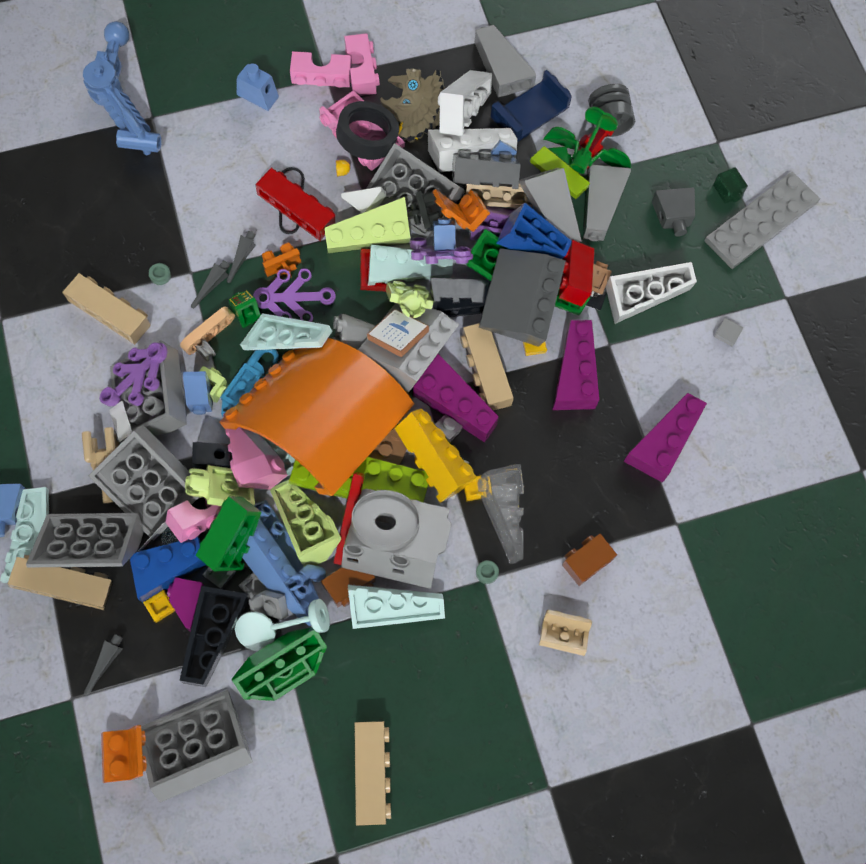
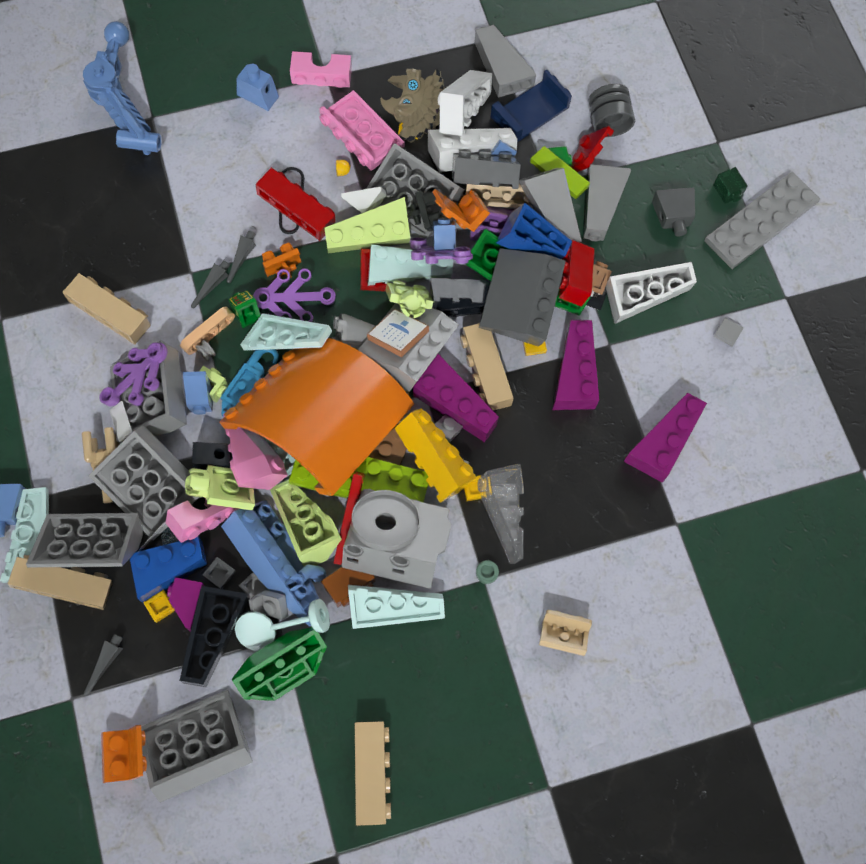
sand green tile [149,263,171,285] -> none
green wedge [195,496,261,572] -> none
black tyre [336,101,399,160] -> none
bright pink arch [344,33,380,96] -> none
green plant [543,107,631,174] -> none
dark orange brick [562,534,618,586] -> none

